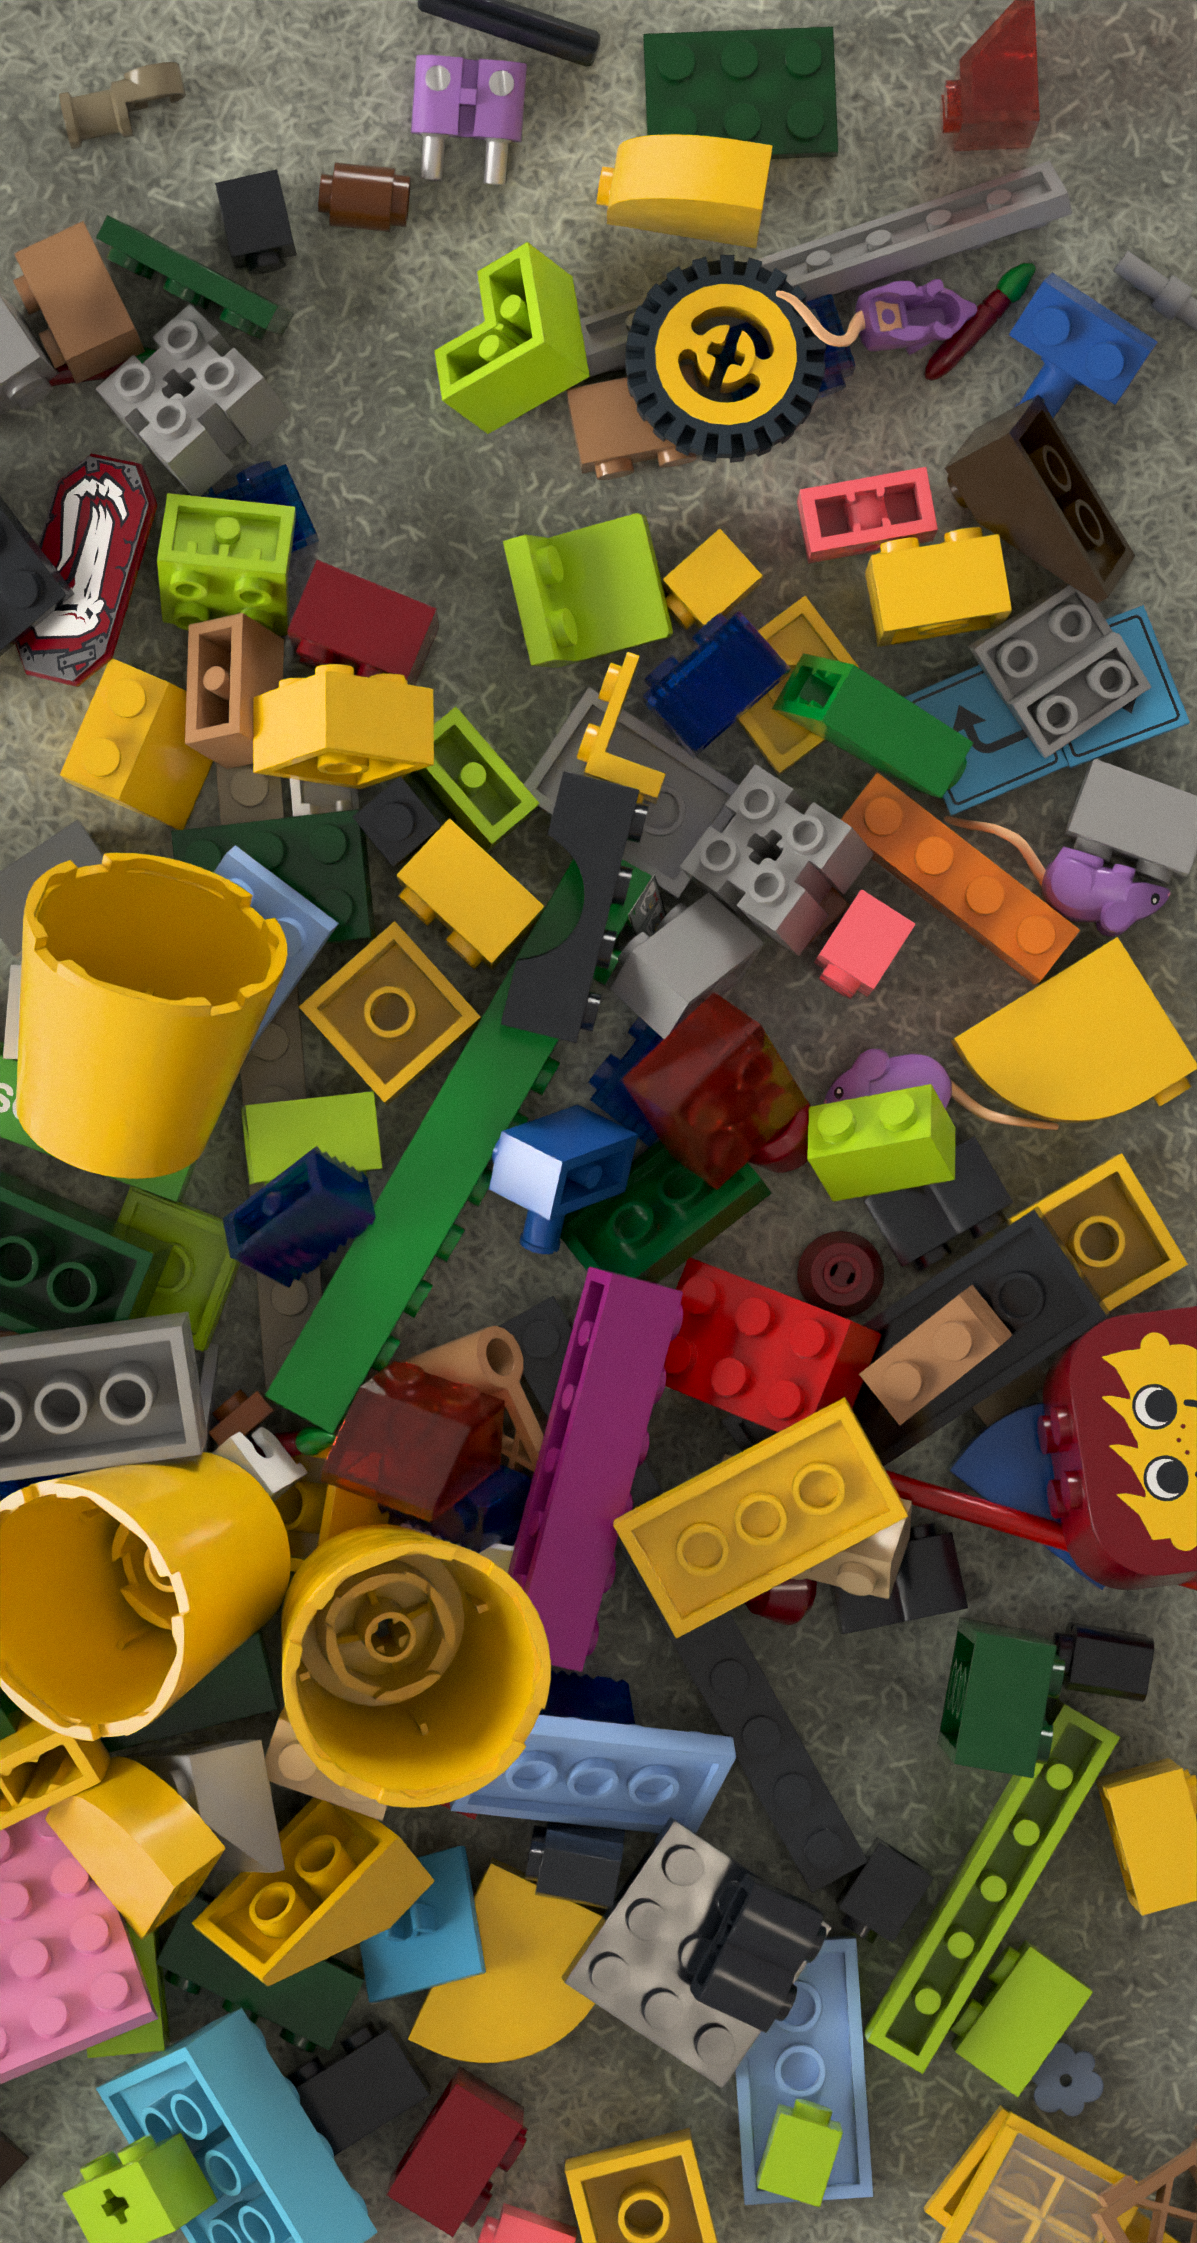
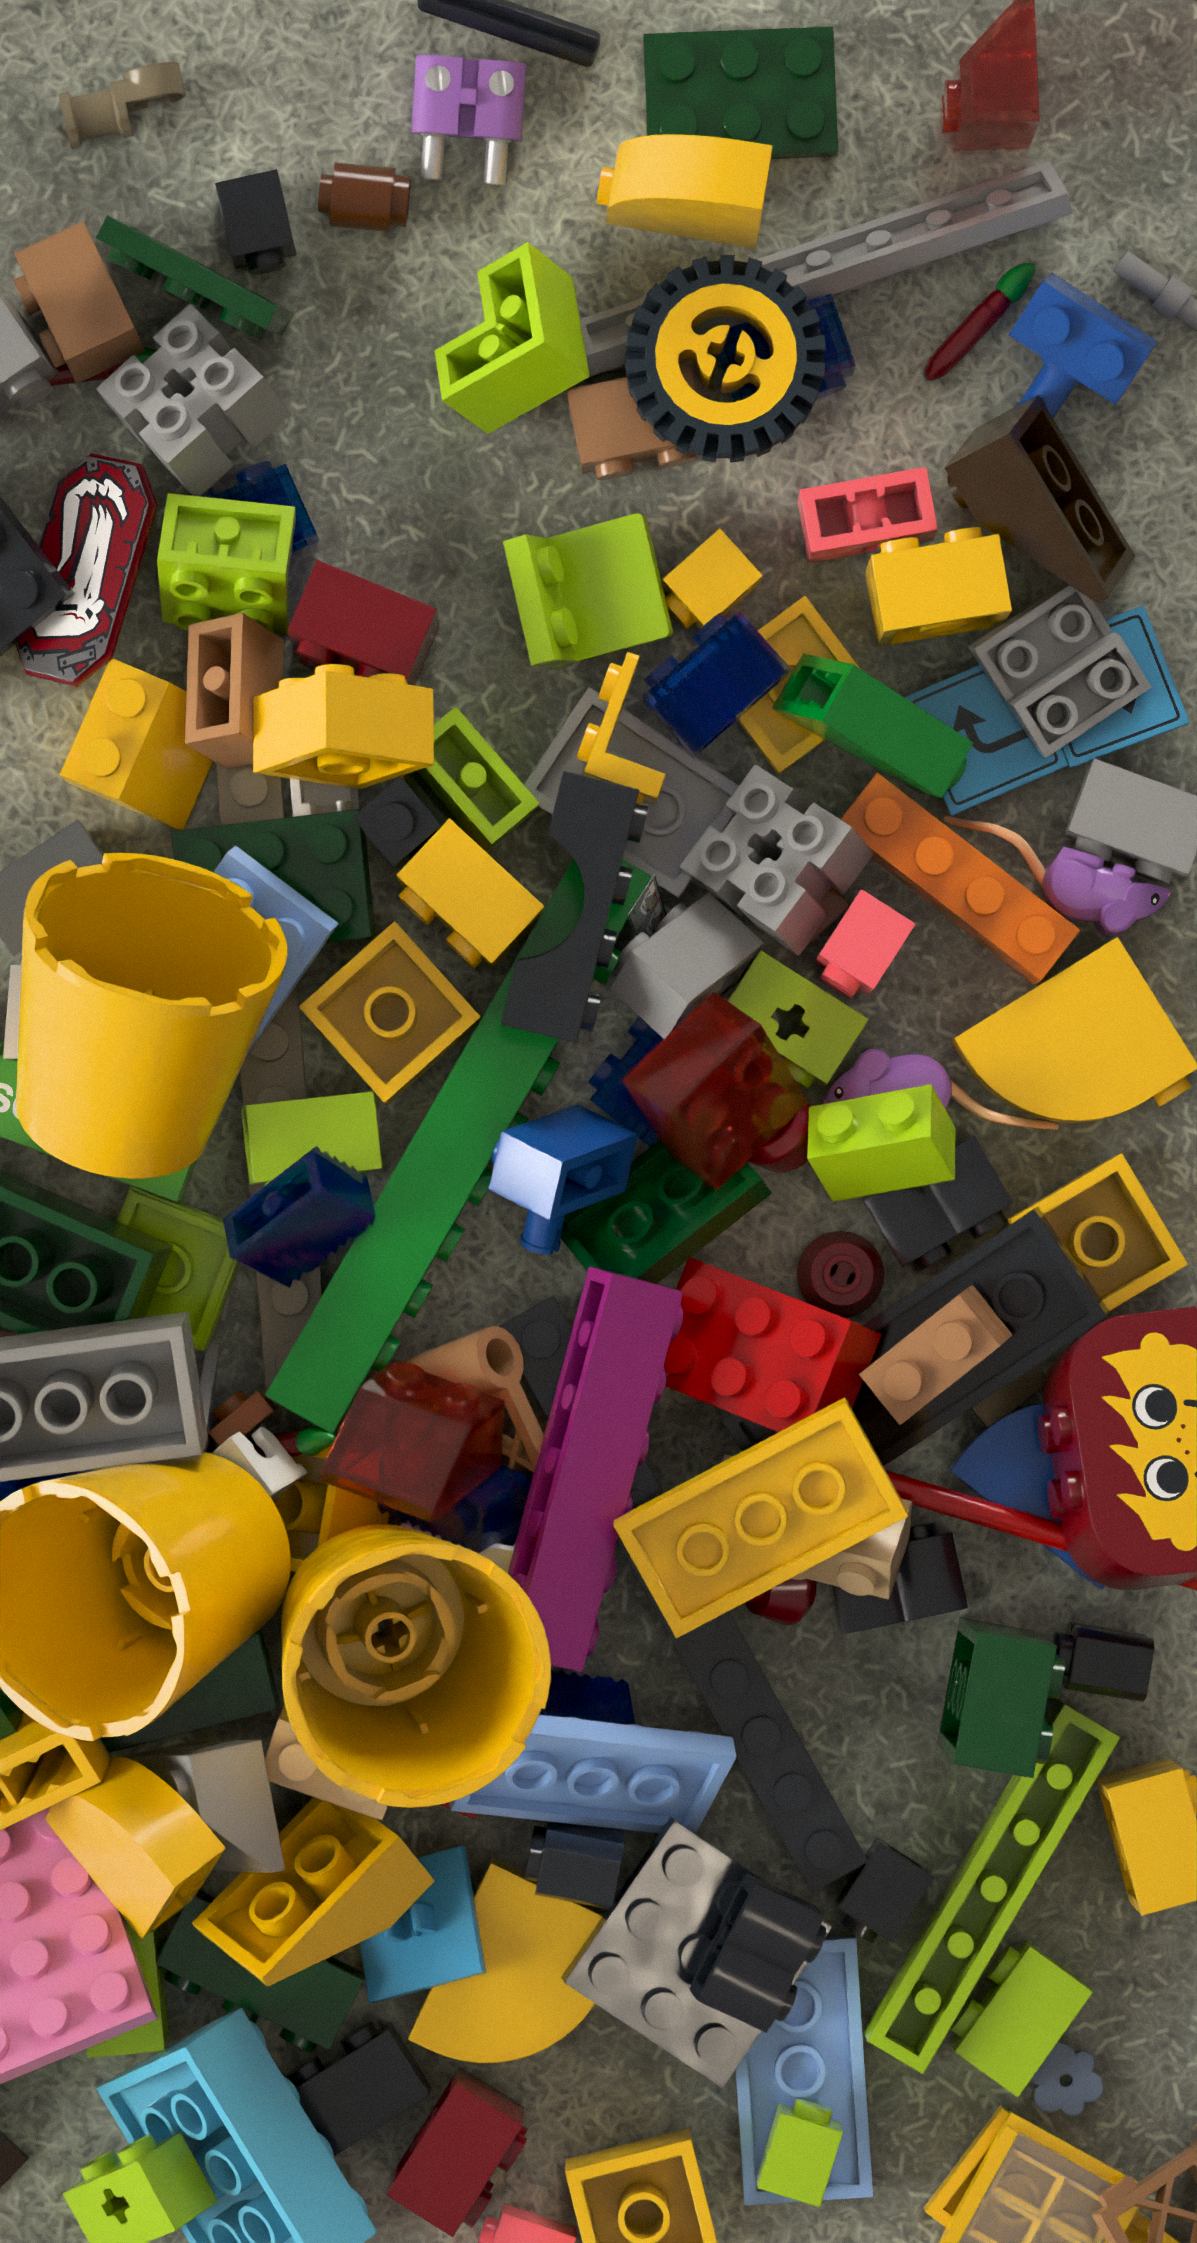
medium lavender animal [776,279,977,355] -> none
none -> lime brick [718,950,869,1089]

